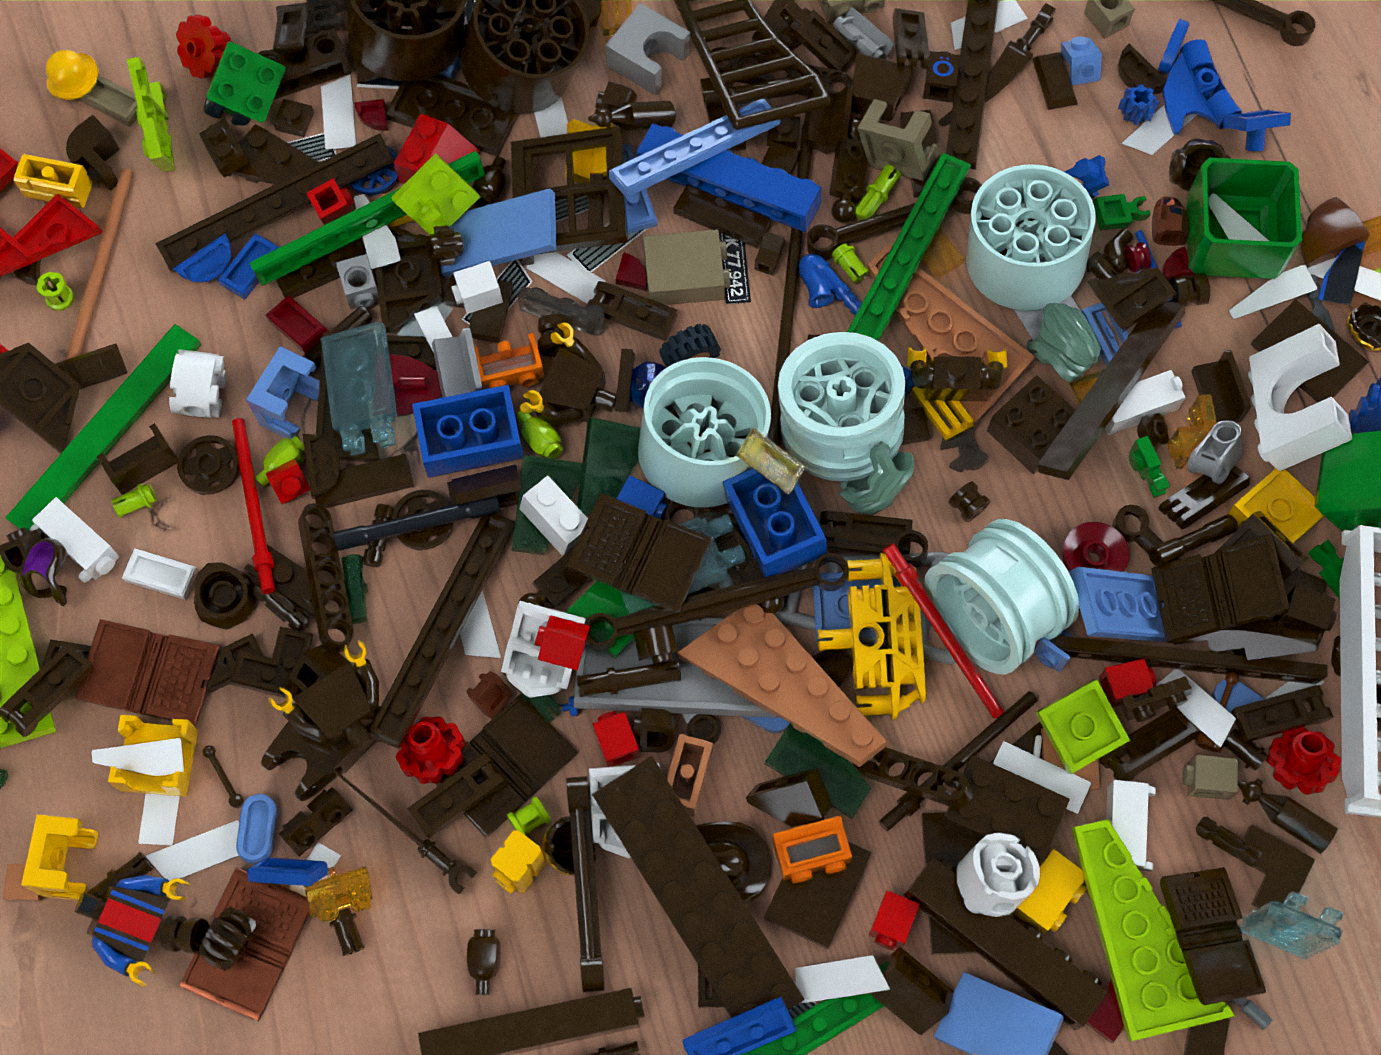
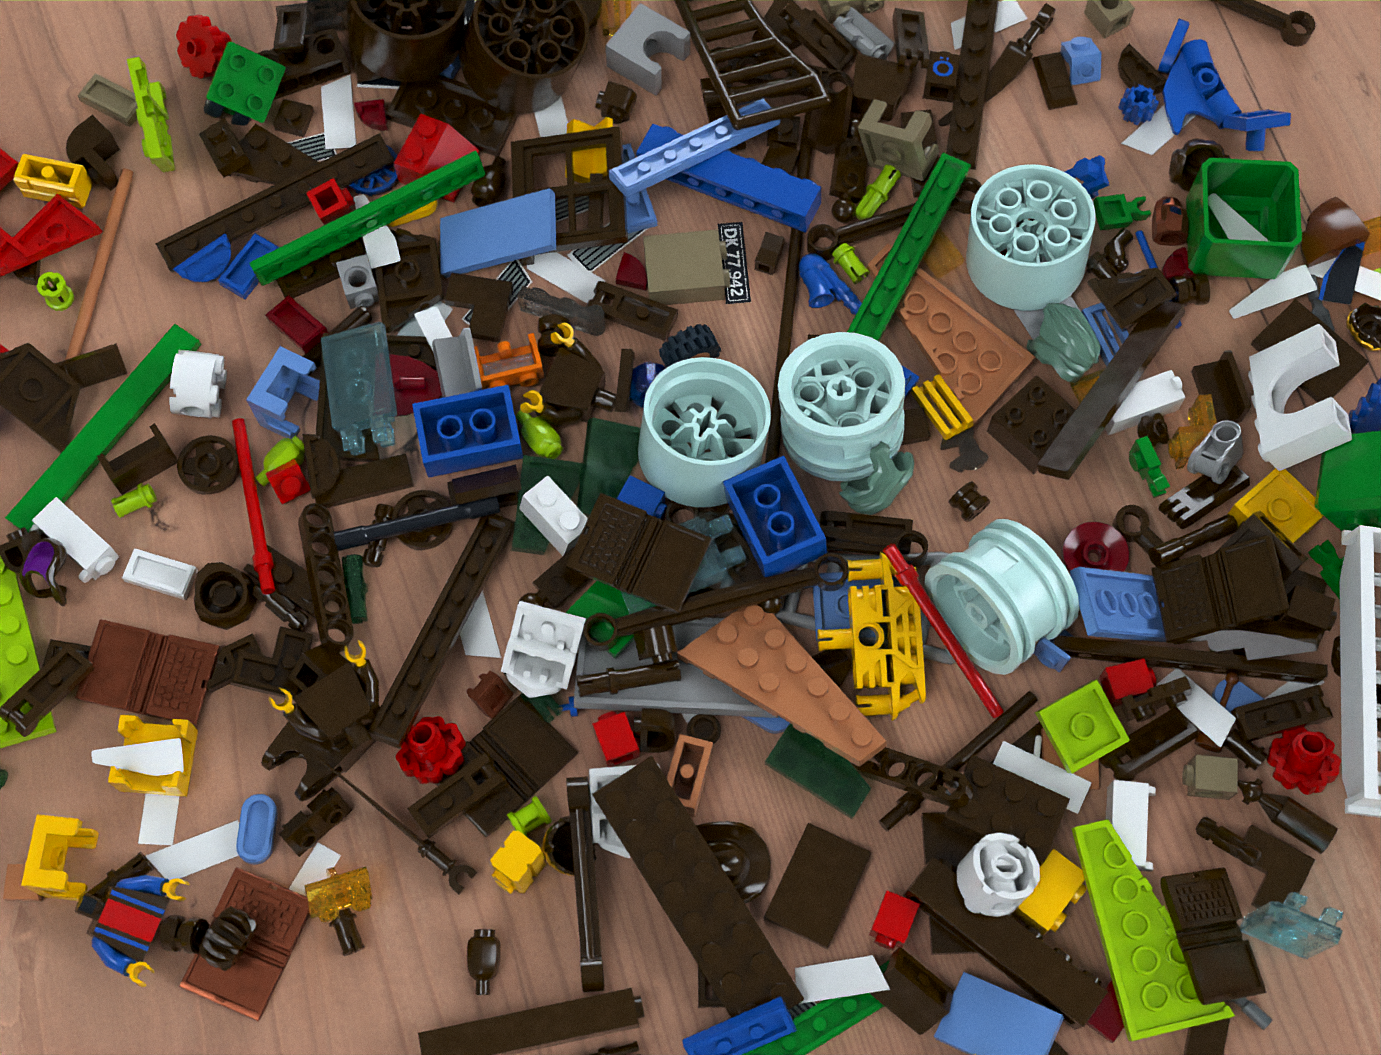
yellow hat [45,50,99,100] -> none
dark brown hinge [202,745,244,808] -> none
blue tile [248,857,328,886] -> none
lime hinge [391,153,480,234] -> none
dark brown gear [425,225,464,266] -> none
white brick [451,261,503,314] -> none
red brick [534,615,590,671] -> none
dark brown wheel [588,100,676,131] -> none
dark brown tile [673,184,771,248] -> none
clear yellow tile [736,428,805,495] -> none
dark brown slope [746,768,833,827] -> none
orange window [772,815,852,883] -> none
dark brown torso [907,347,1007,401] -> none
dark red bush [1125,242,1151,273] -> none

